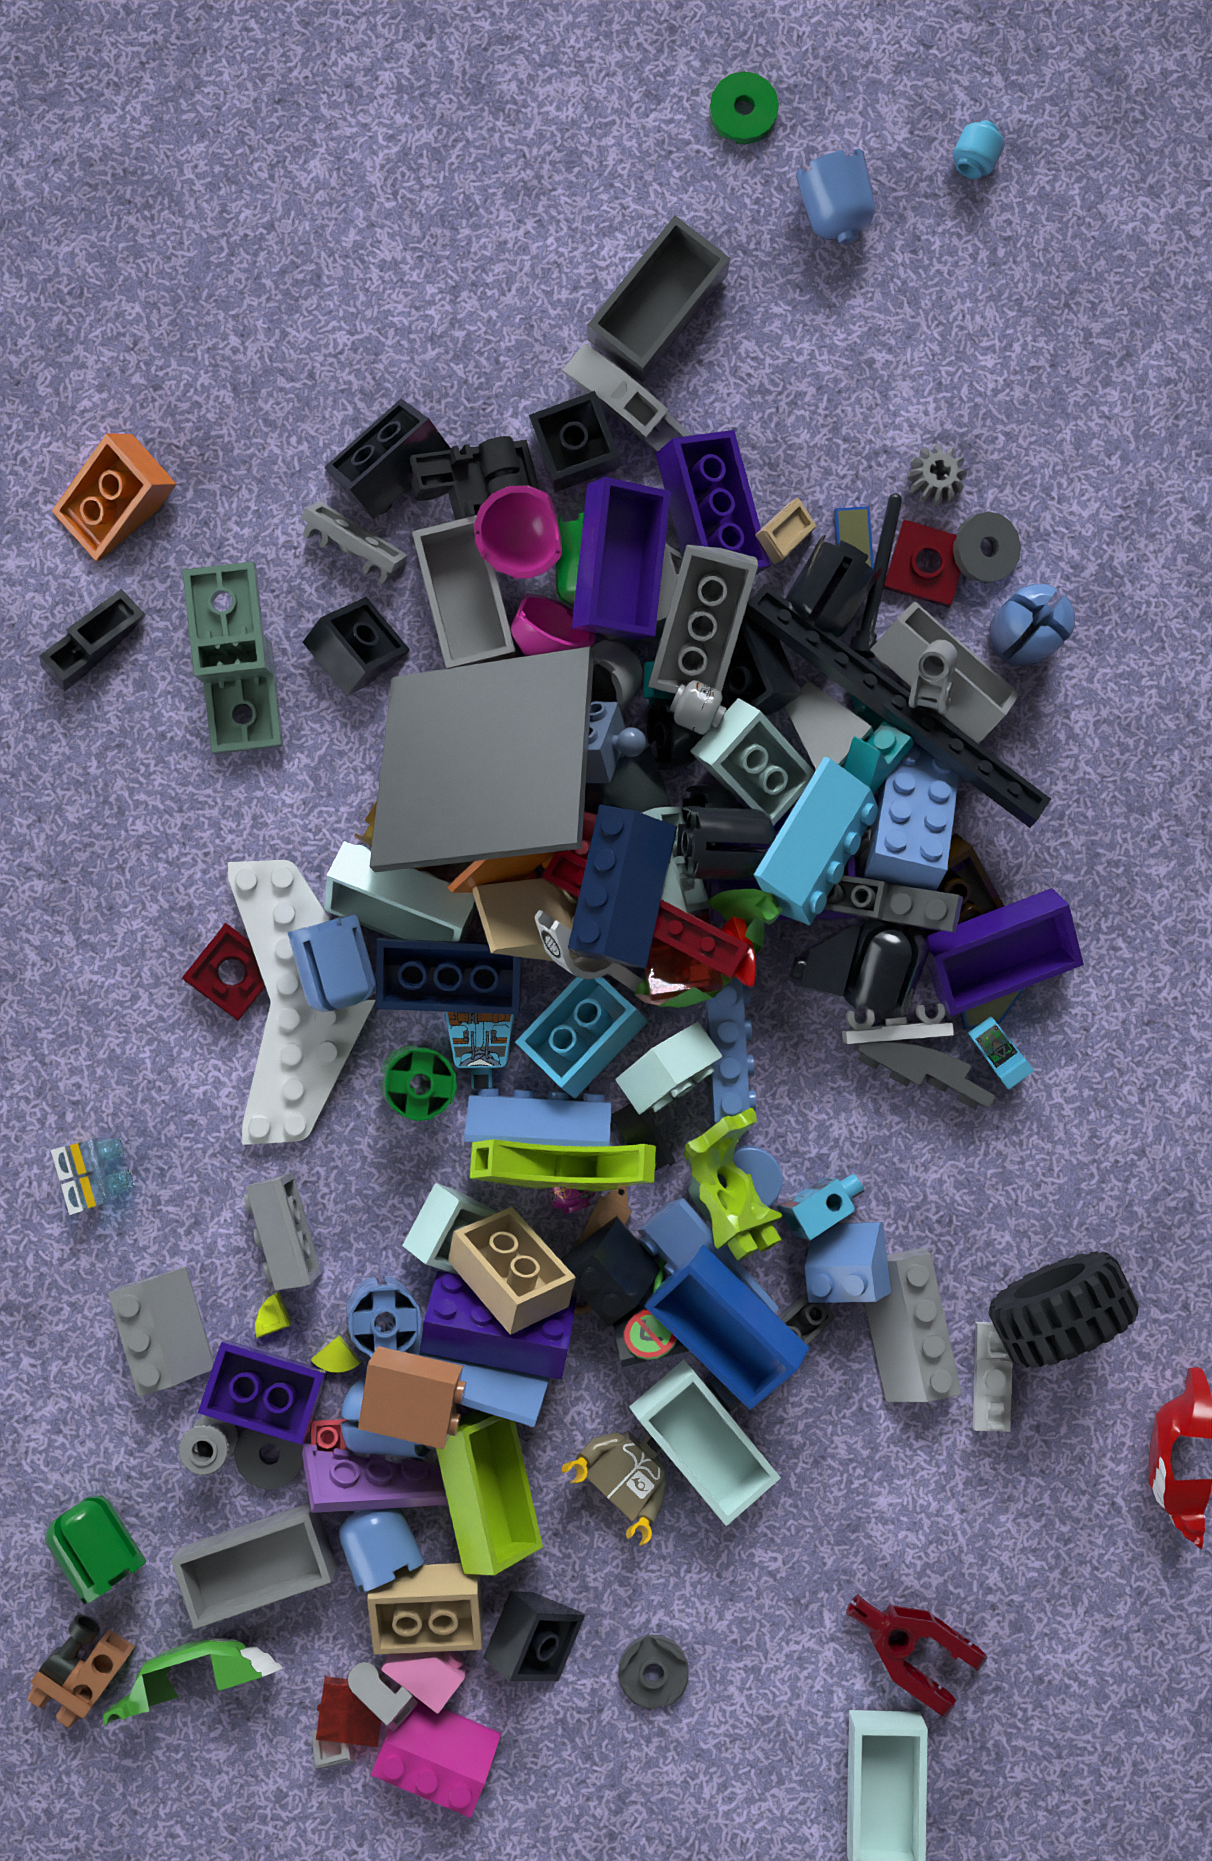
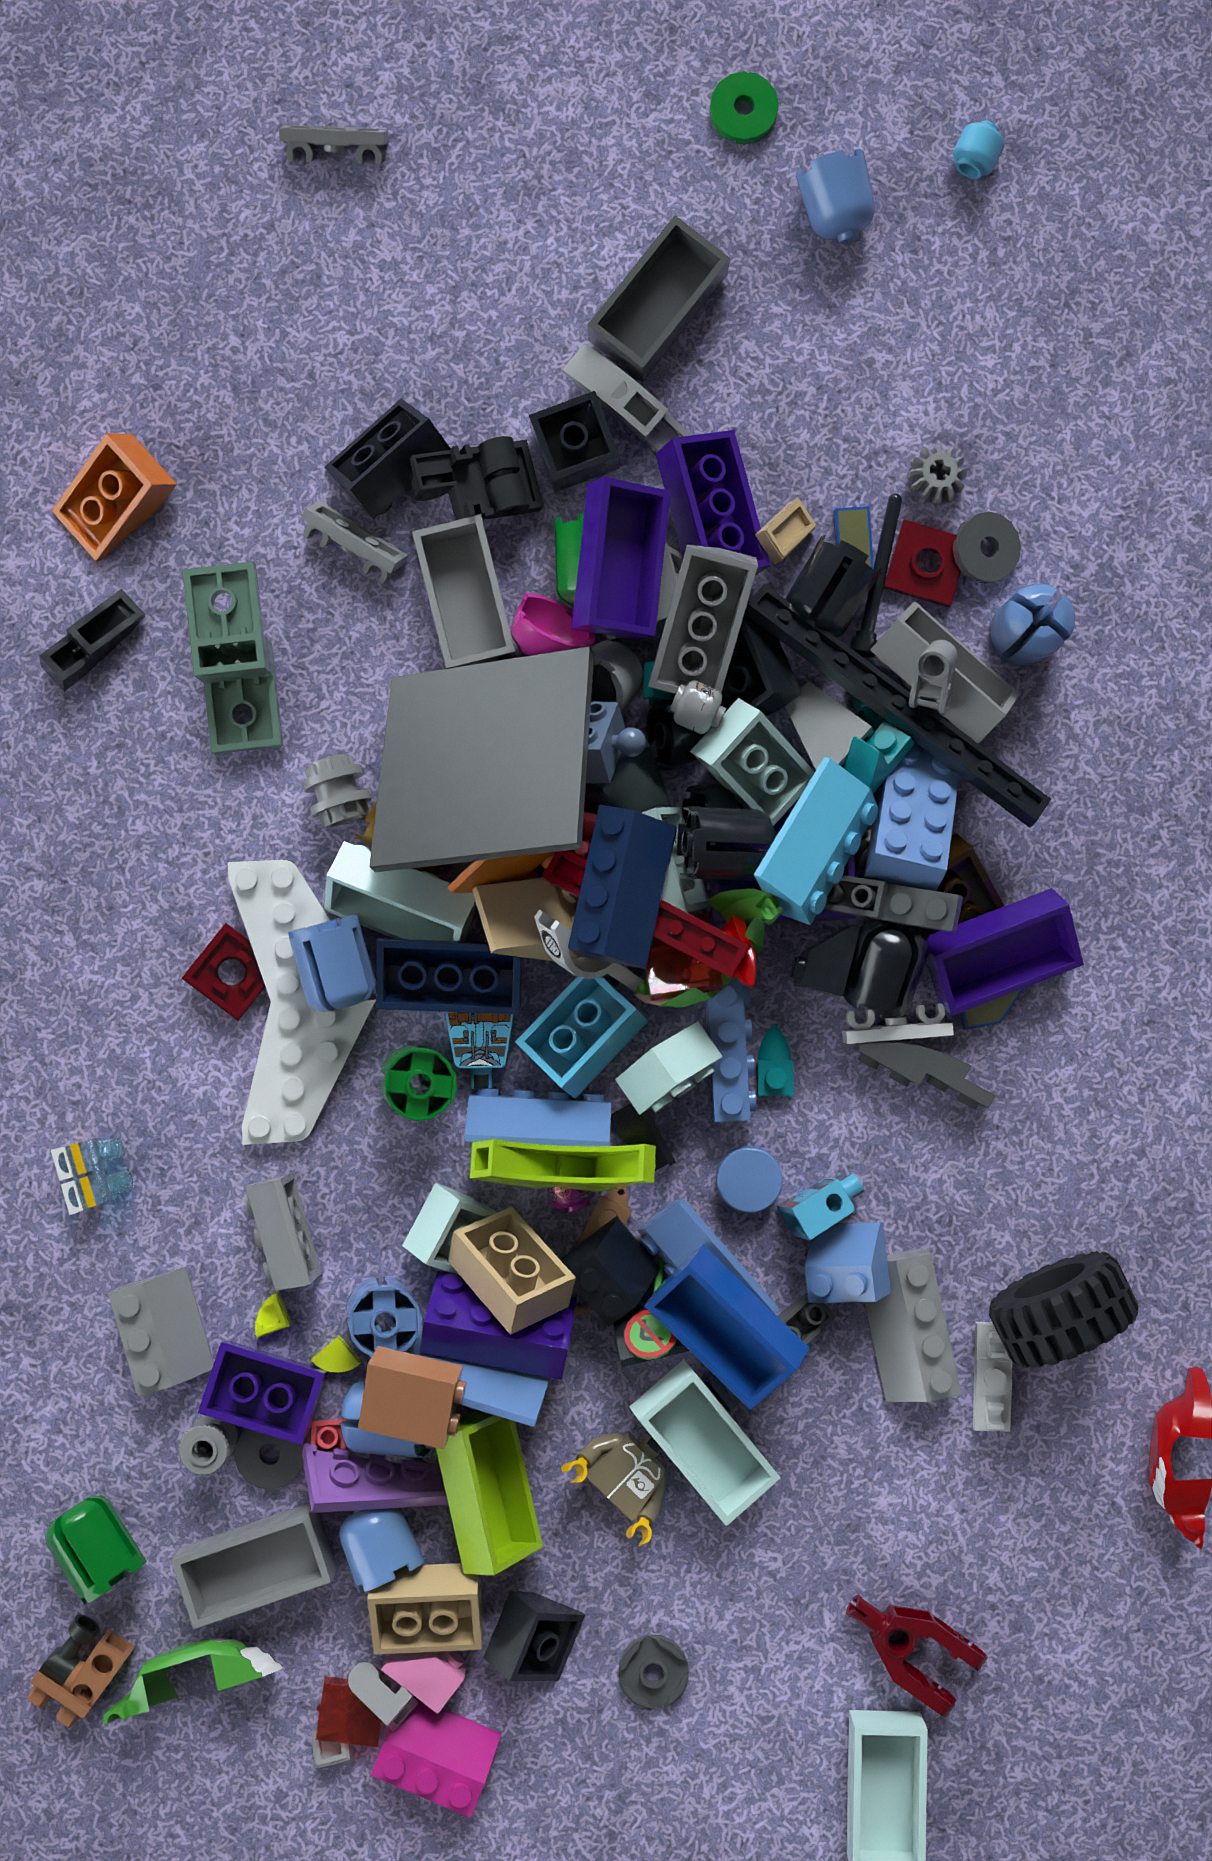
black slope [302,597,410,696] -> none
dark pink cylinder [474,486,562,579] -> none
lime hips [683,1108,782,1262] -> none
leg [968,1016,1034,1090] -> none
none -> light grey plate [279,125,389,165]
none -> light grey piece [302,754,372,828]
none -> teal plate [757,1025,794,1096]

